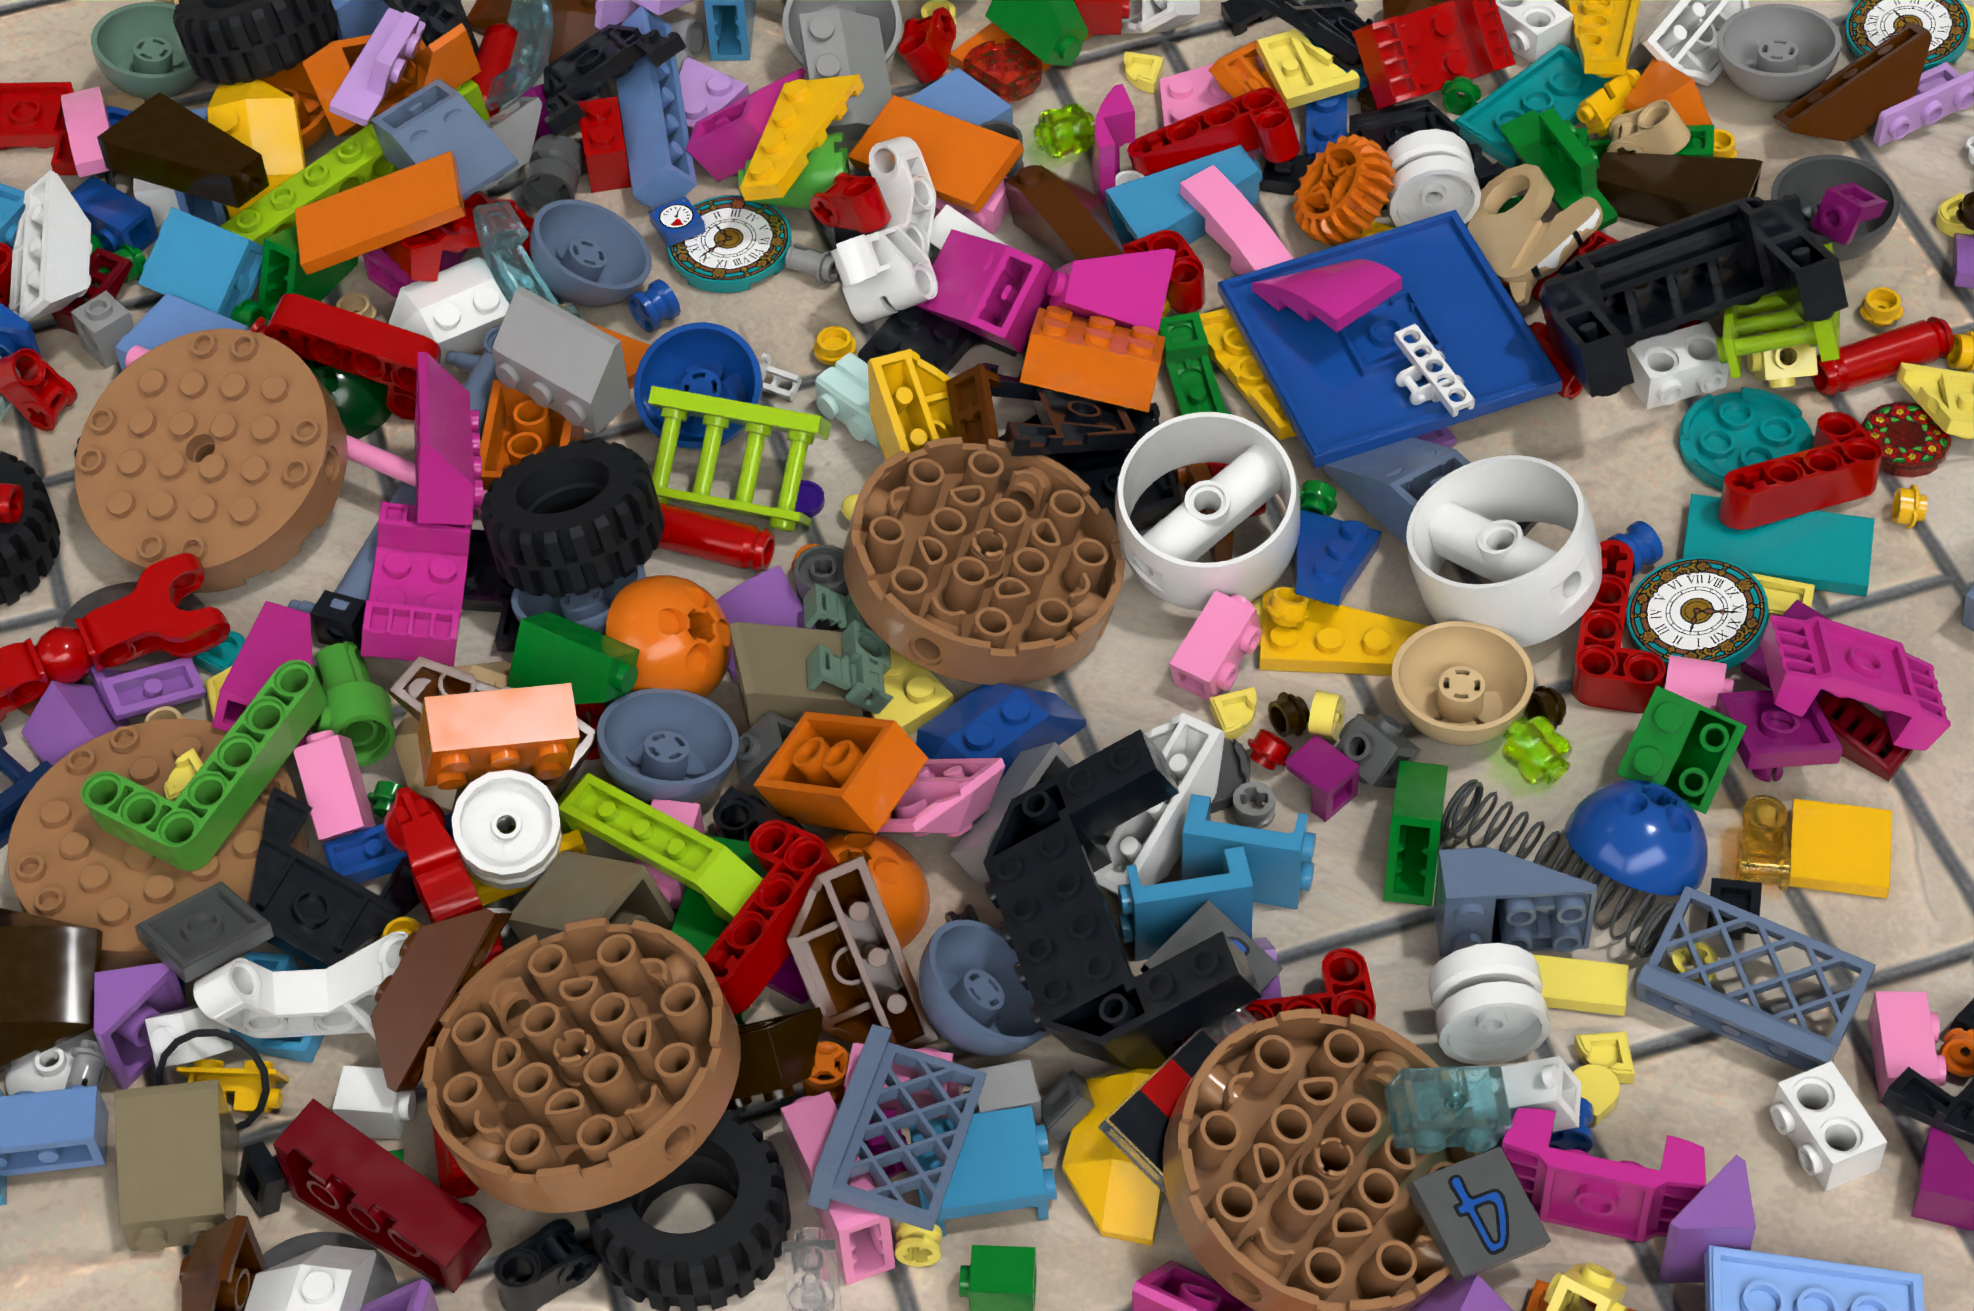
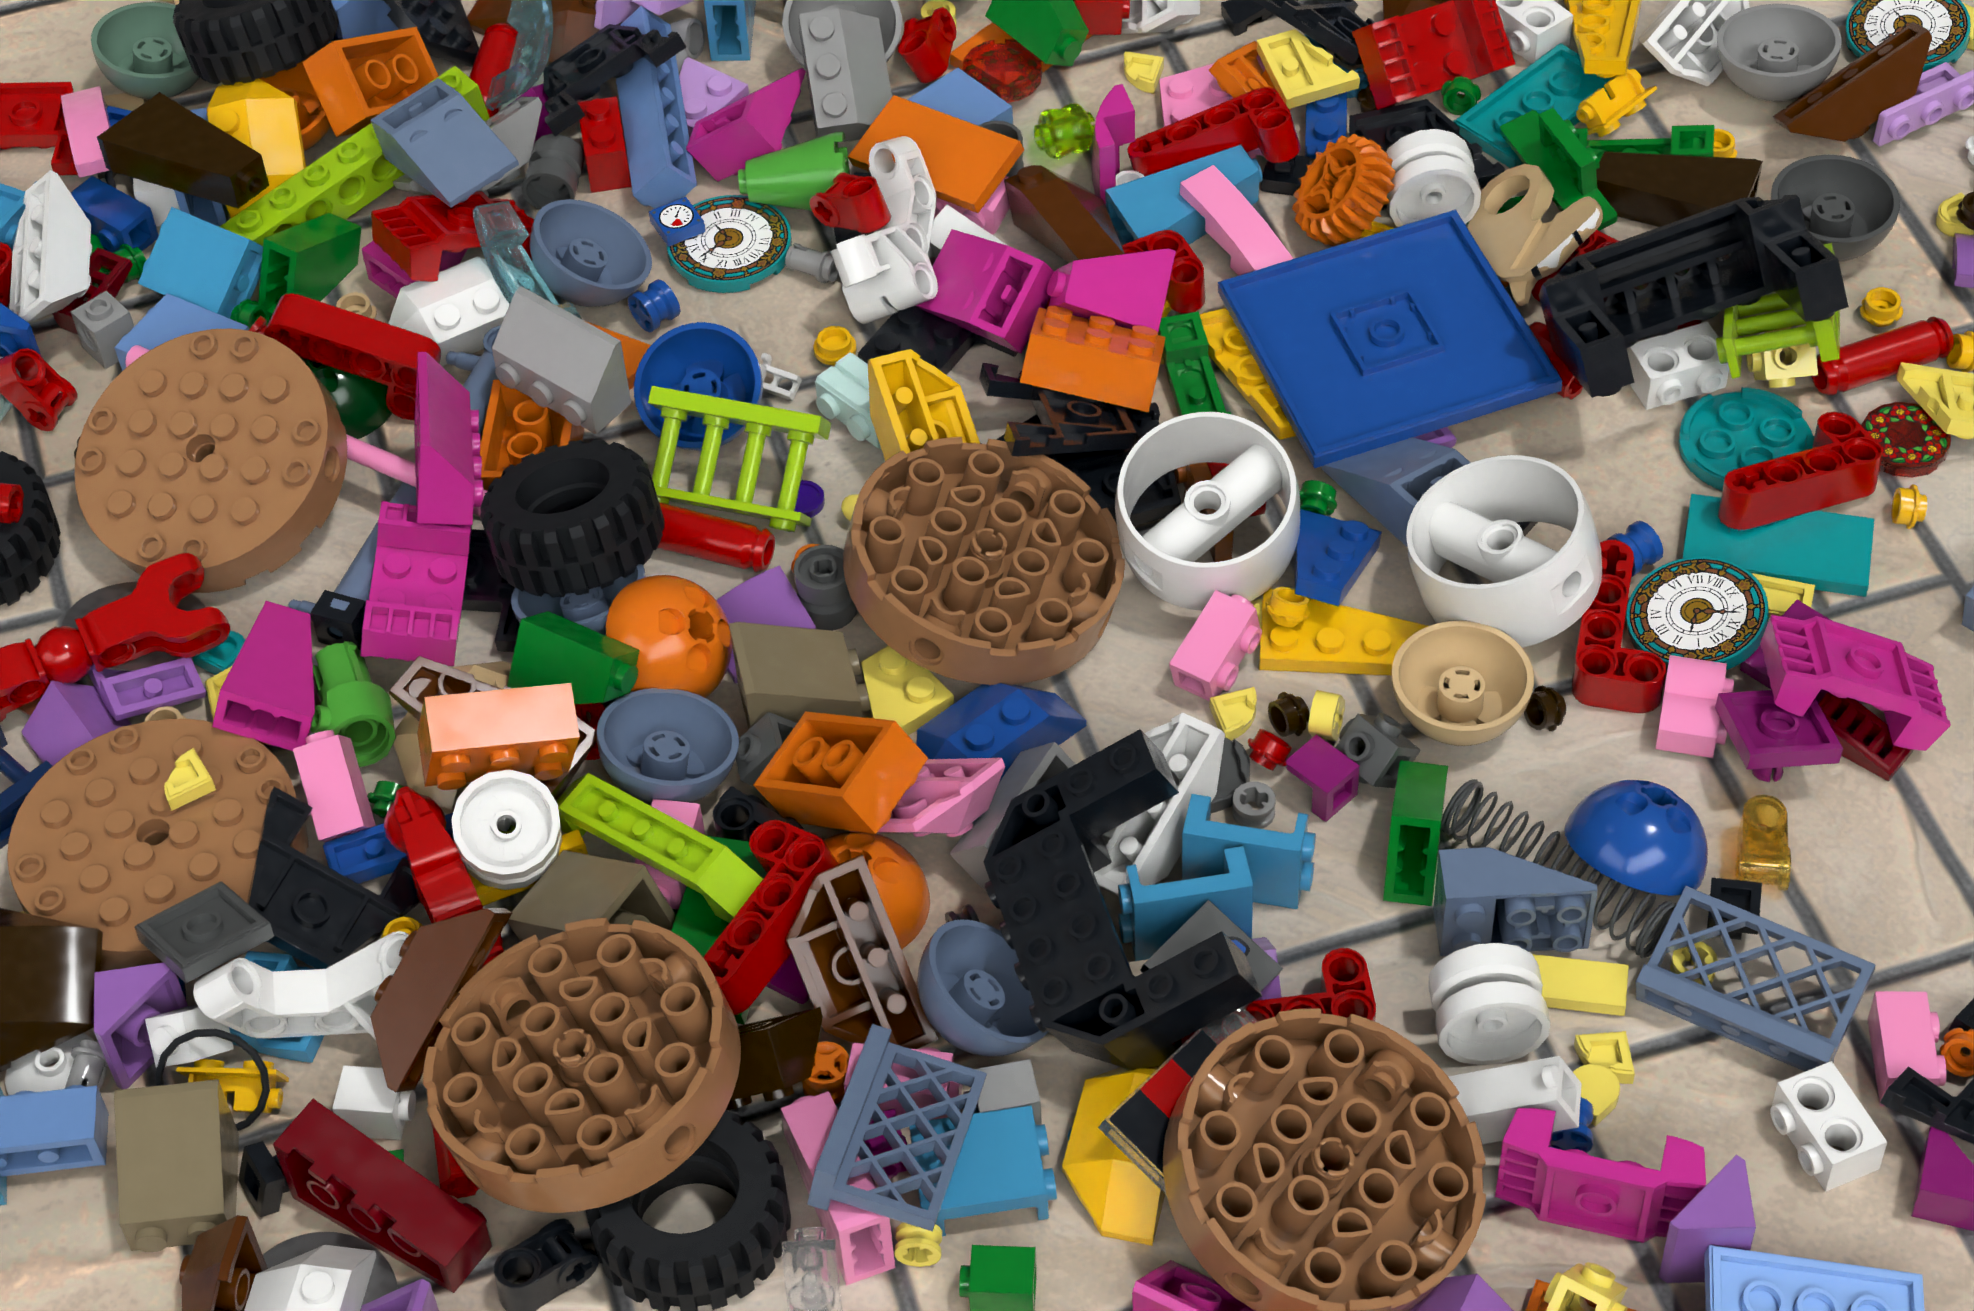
bright green beam [81,660,327,871] -> none
orange tile [295,151,465,275] -> none
lavender bracket [329,8,426,126] -> none
orange slope [412,23,481,92] -> none
yellow wing [739,74,865,201] -> none
sand green piece [803,583,893,714] -> none
reddish brown hinge [946,364,1001,444] -> none
dark grey tile [1040,1070,1095,1141] -> none
dark pink slope [1252,259,1402,332] -> none
clear light blue brick [1384,1066,1513,1154] -> none
white piece [1394,323,1475,417] -> none
dark grey tile [1406,1146,1551,1283] -> none
clear neon green piece [1502,716,1572,785] -> none
tan piece [1607,100,1691,155] -> none
green slope [1616,685,1747,814] -> none
orange slope [1622,57,1713,125] -> none
yellow tile [1787,799,1892,899] -> none
magenta bracket [1812,182,1887,245] -> none

